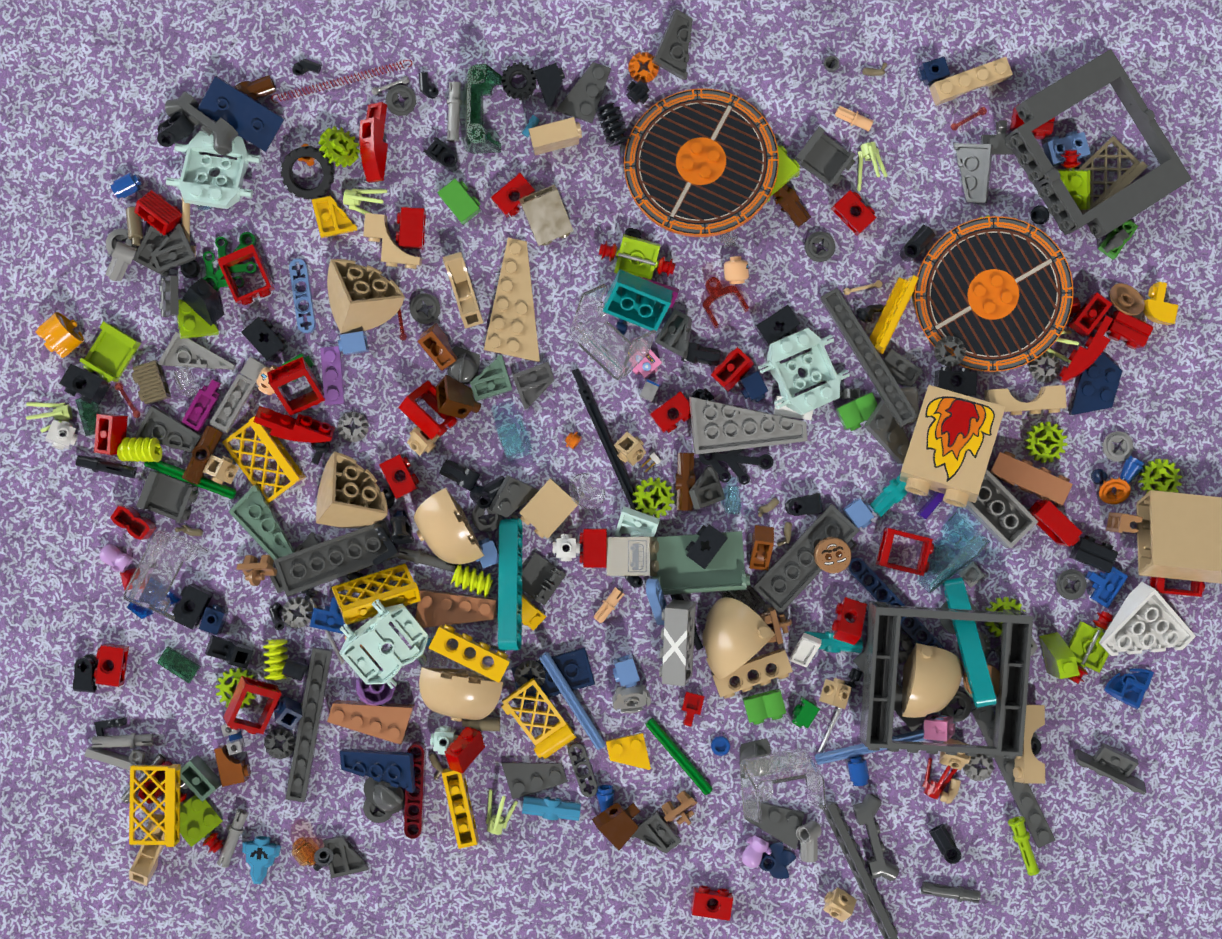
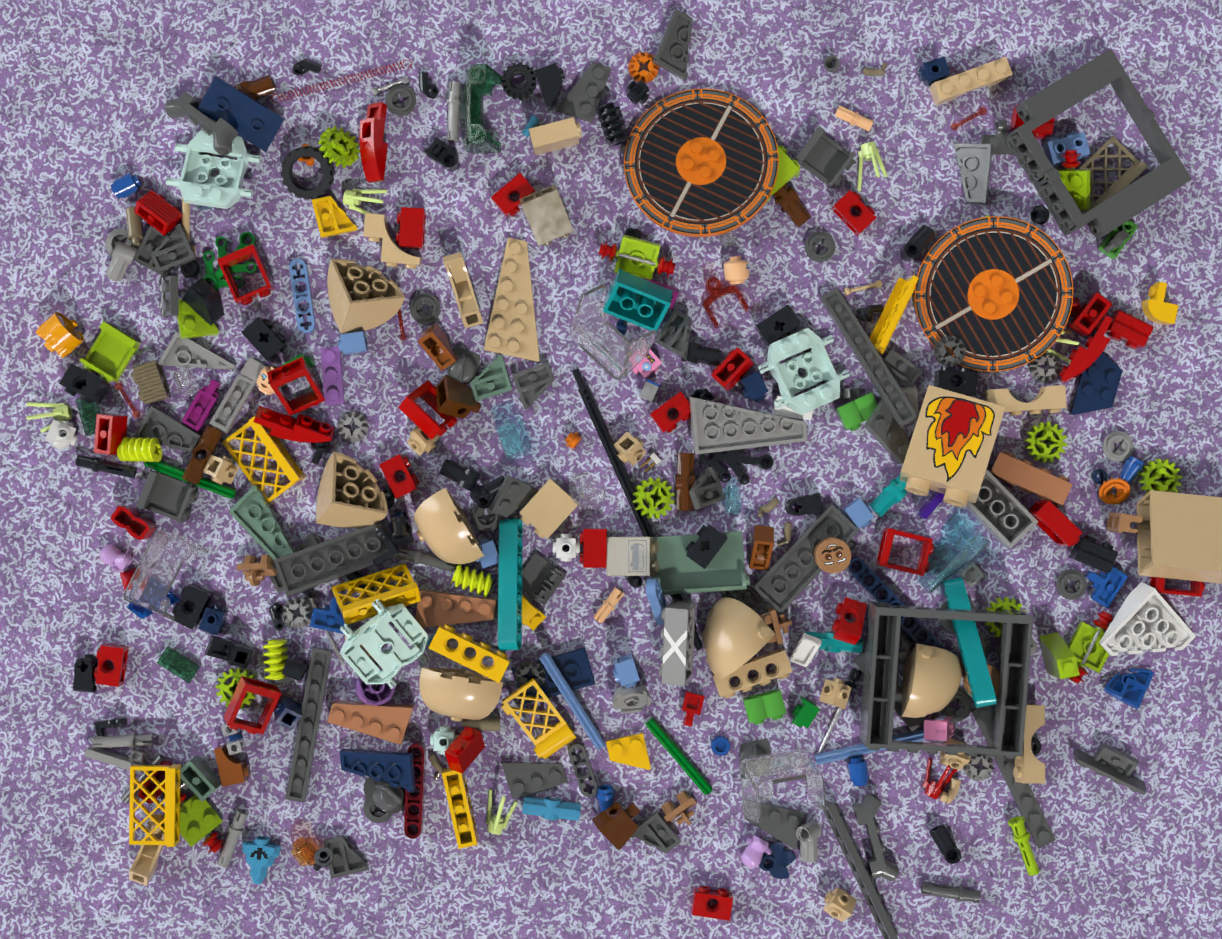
black piece [157,111,195,147] -> none
dark tan piece [175,524,203,536] -> none
dark grey gear [264,728,295,760] -> none
bright green brick [437,178,481,225] -> none
light aqua wing [615,507,660,537] -> none
medium nougat dish [1109,283,1145,316] -> none

